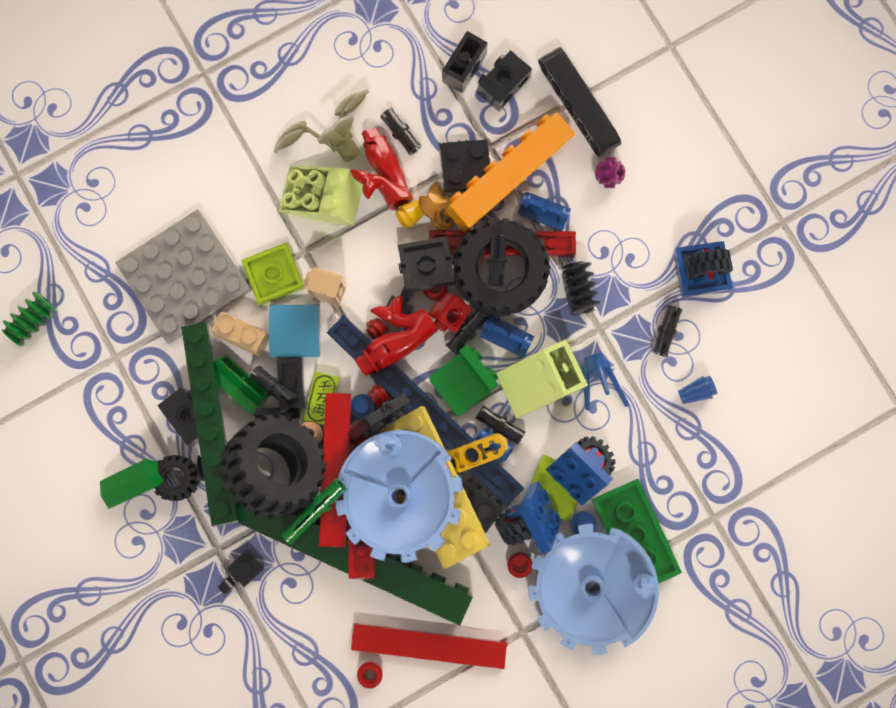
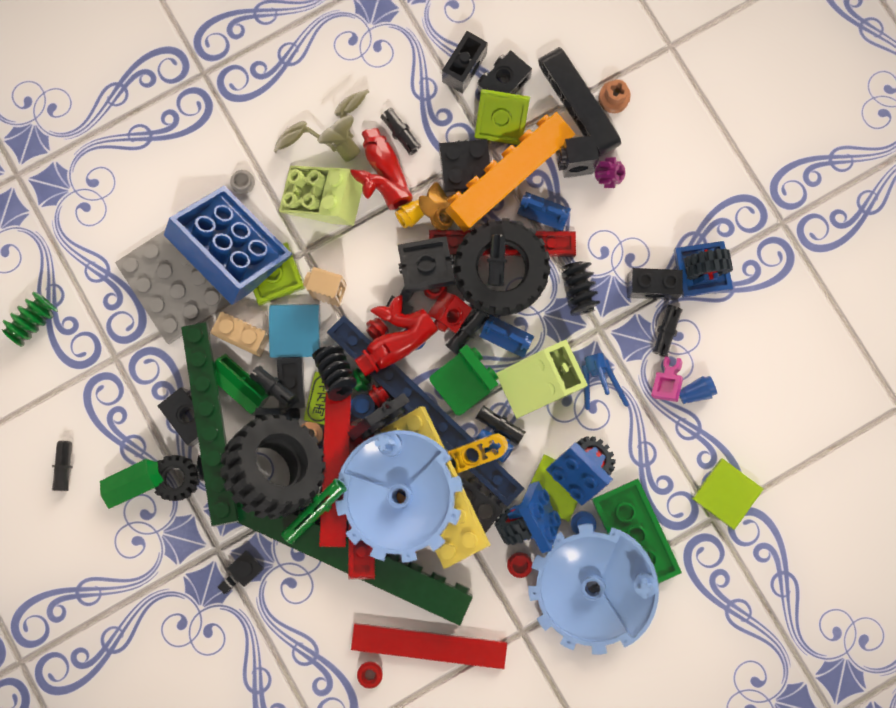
none -> black axle [52,441,73,491]
none -> blue slope [164,185,292,305]
none -> light grey plate [230,170,255,194]
none -> black piece [312,345,357,401]
none -> green plate [353,368,371,392]
none -> lime tile [474,89,530,145]
none -> black brick [557,135,599,178]
none -> nougat piece [598,79,631,114]
none -> black brick [627,268,683,300]
none -> dark pink plate [651,356,683,402]
none -> lime tile [691,458,764,530]

